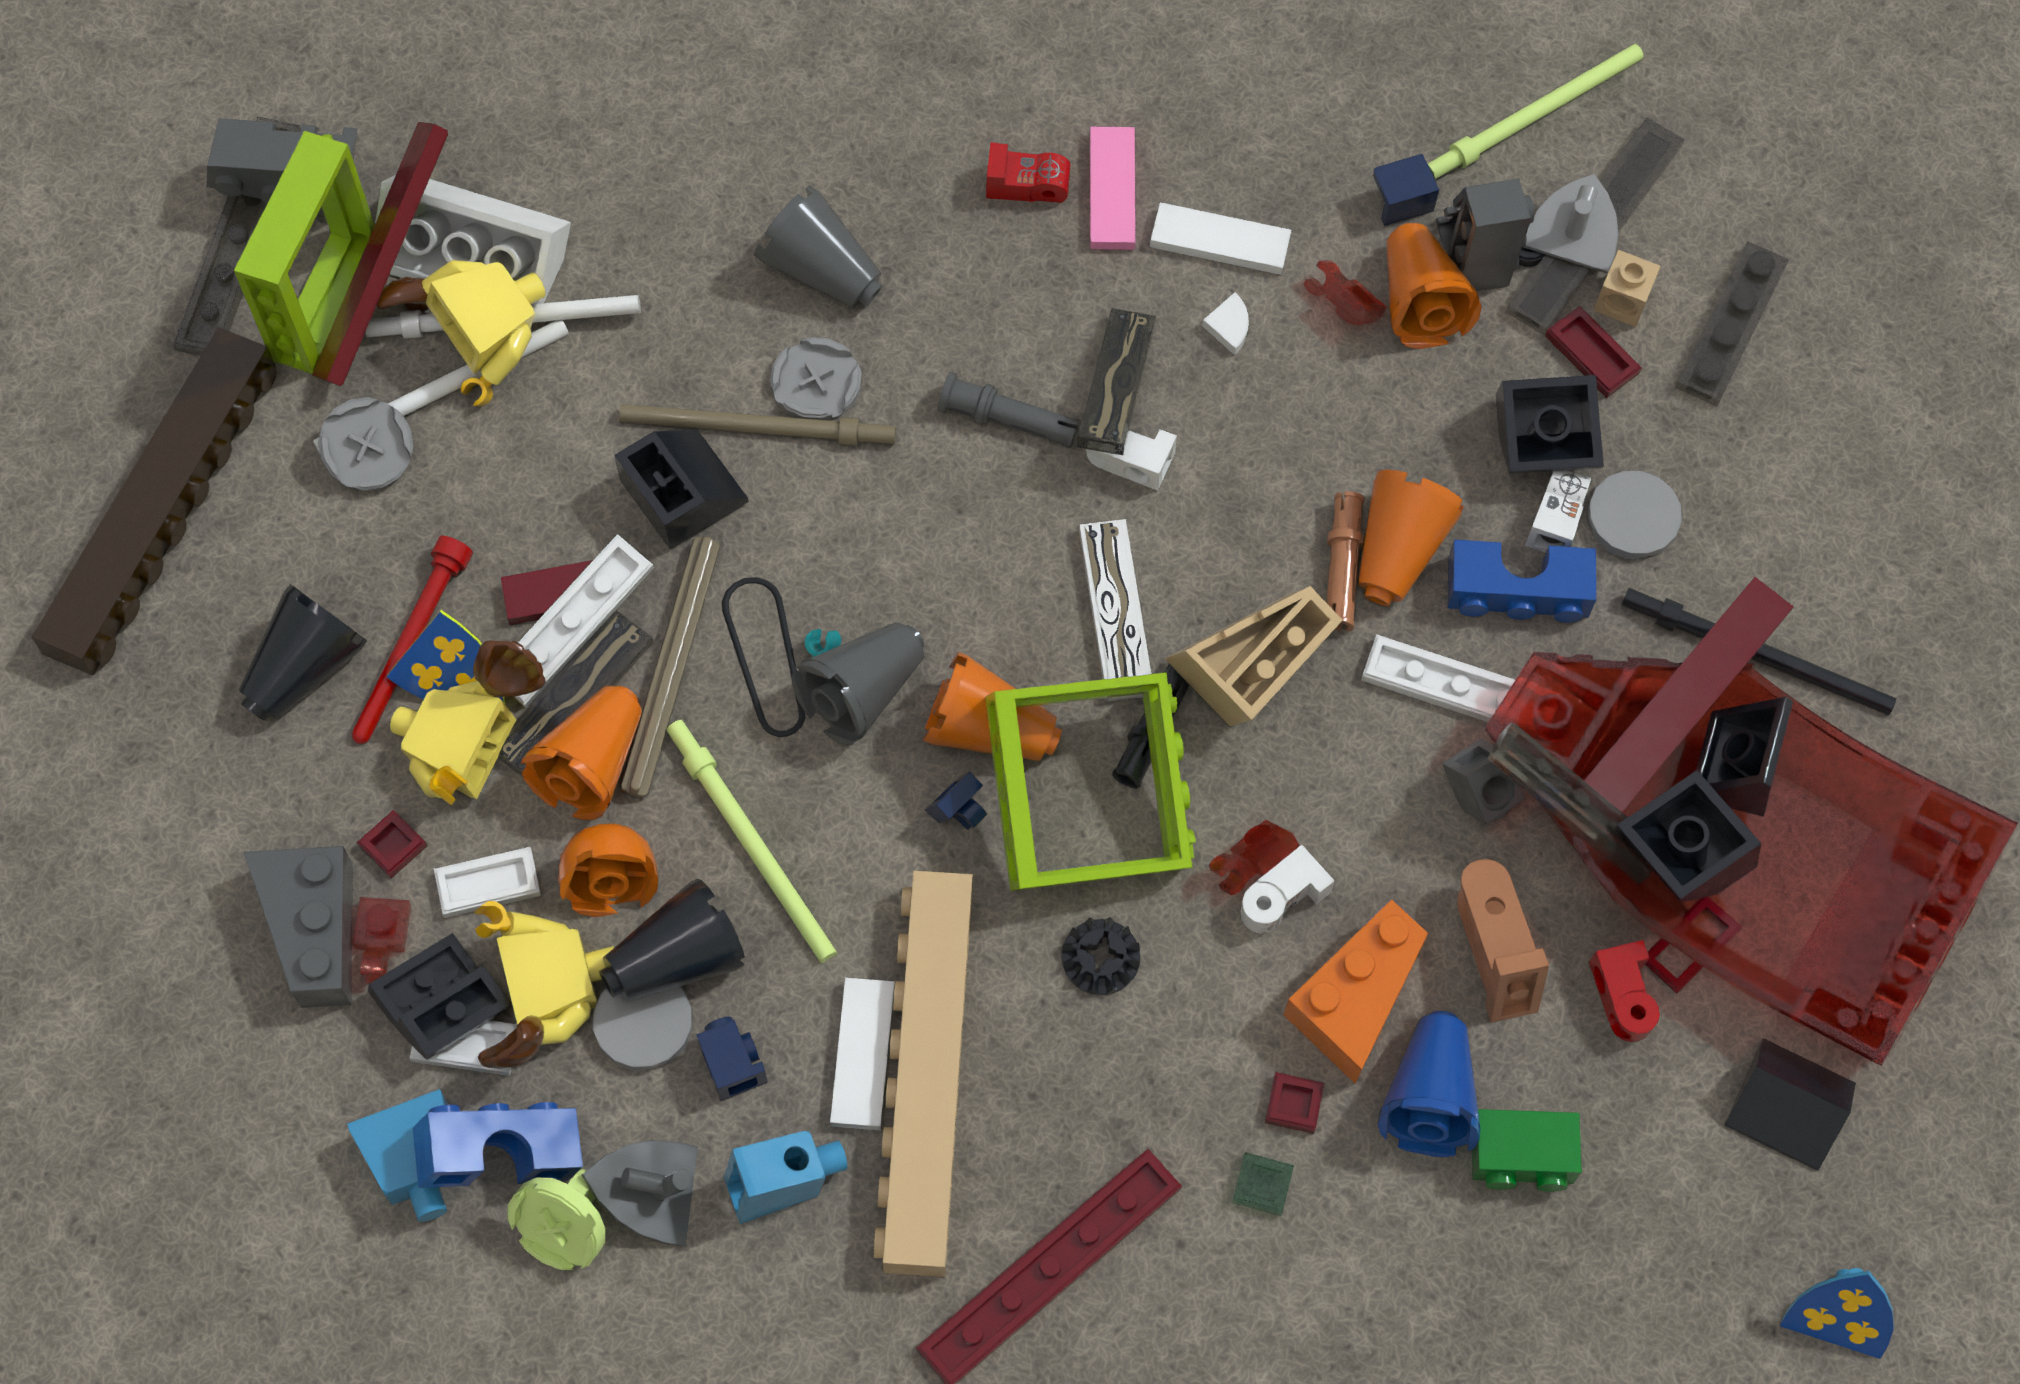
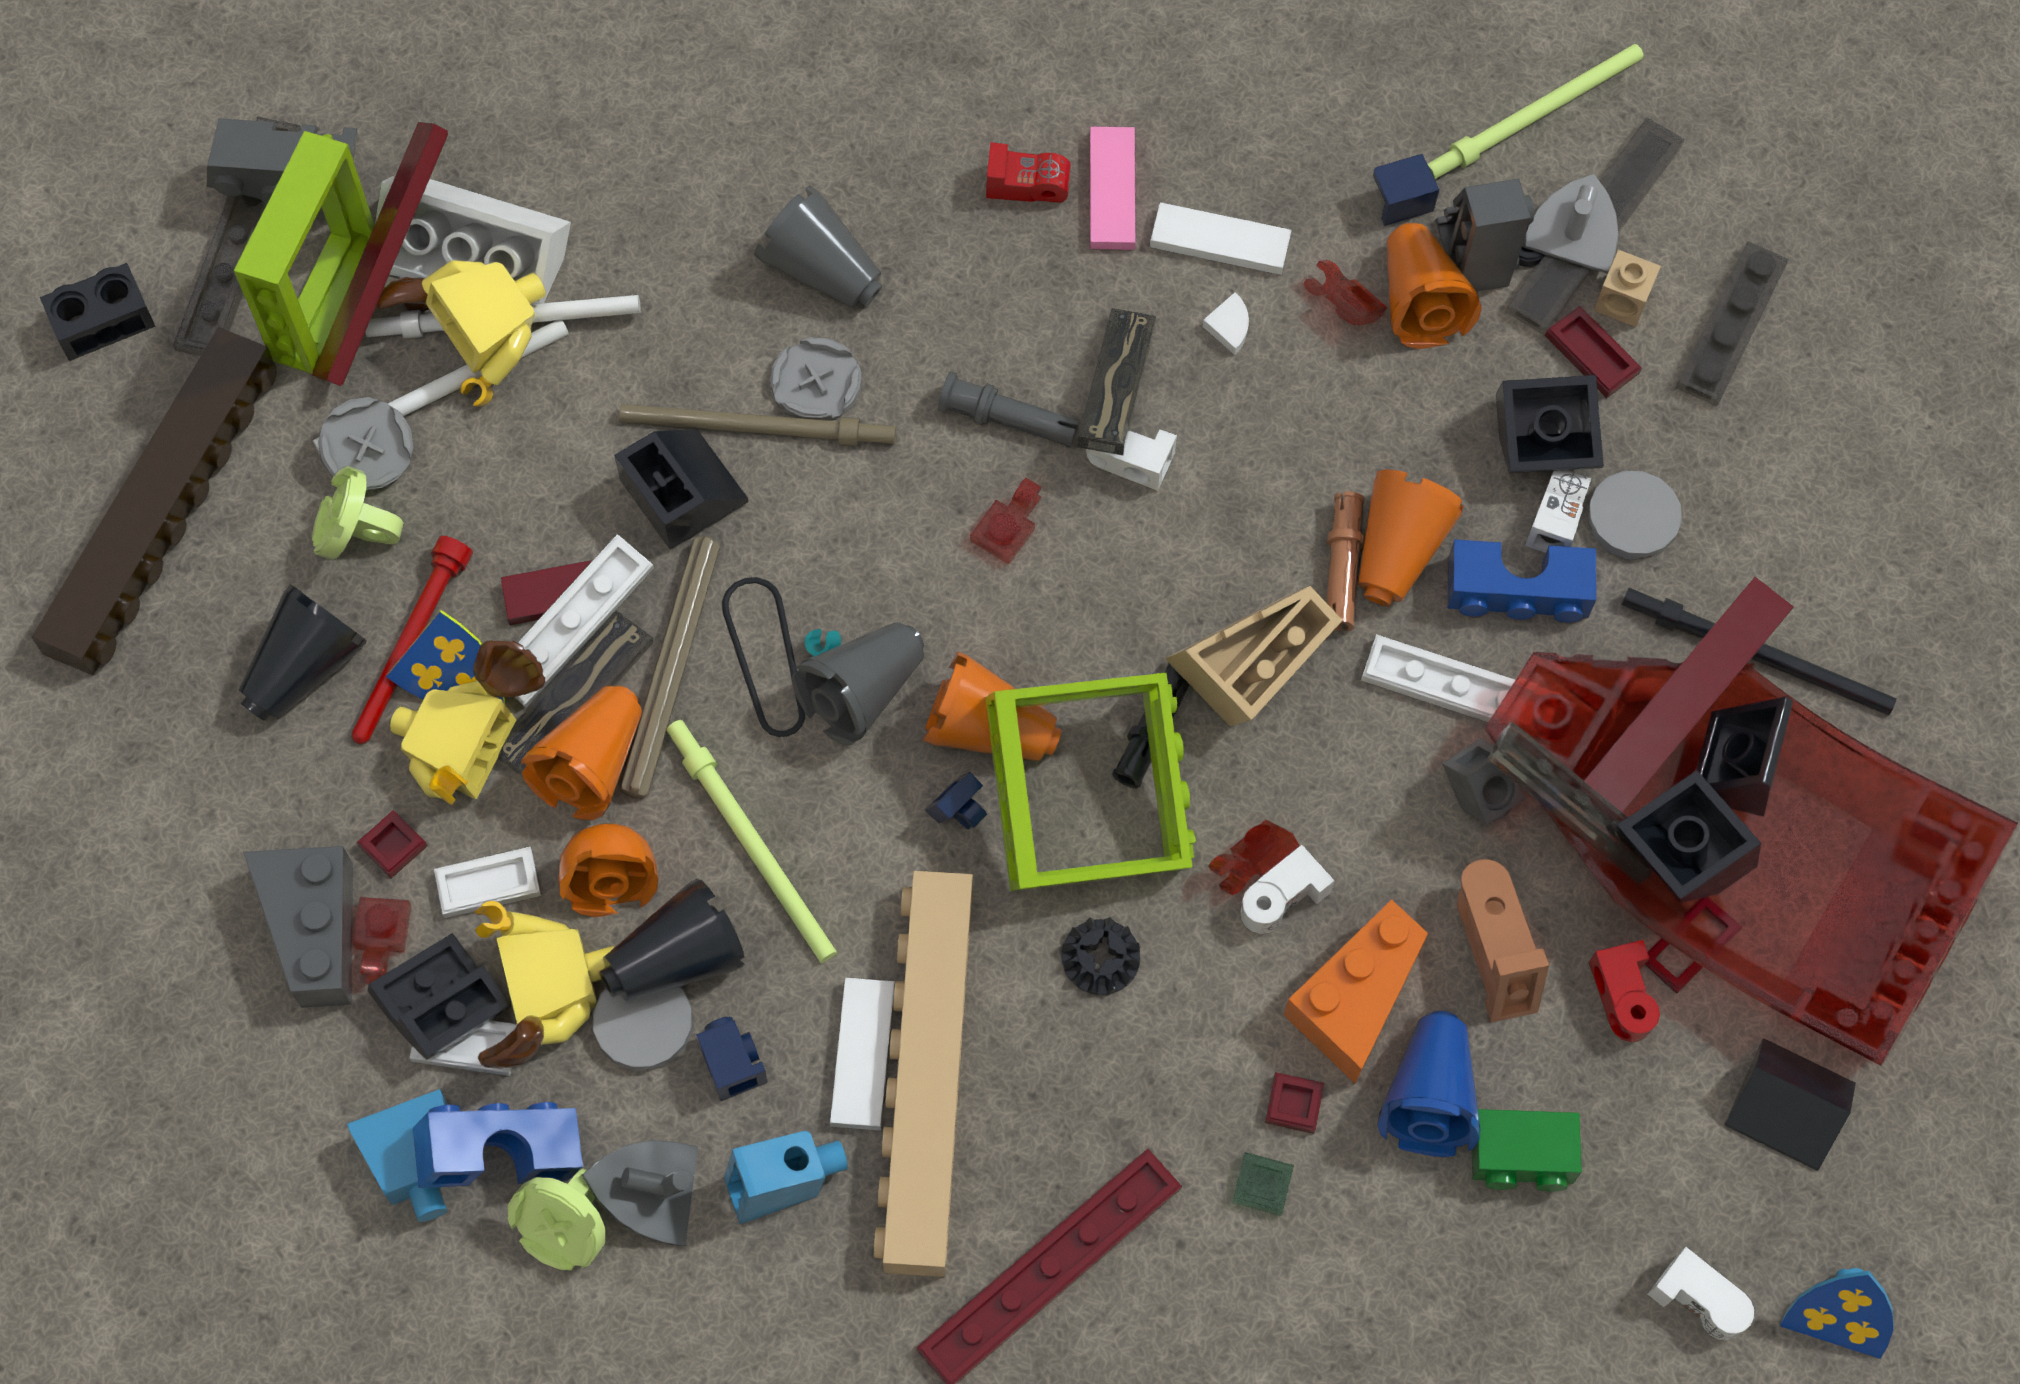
white tile [1079,519,1151,702] -> none
none -> black brick [40,263,156,361]
none -> yellowish green tile [312,466,404,560]
none -> clear red plate [970,478,1041,564]
none -> white leg [1647,1247,1754,1340]

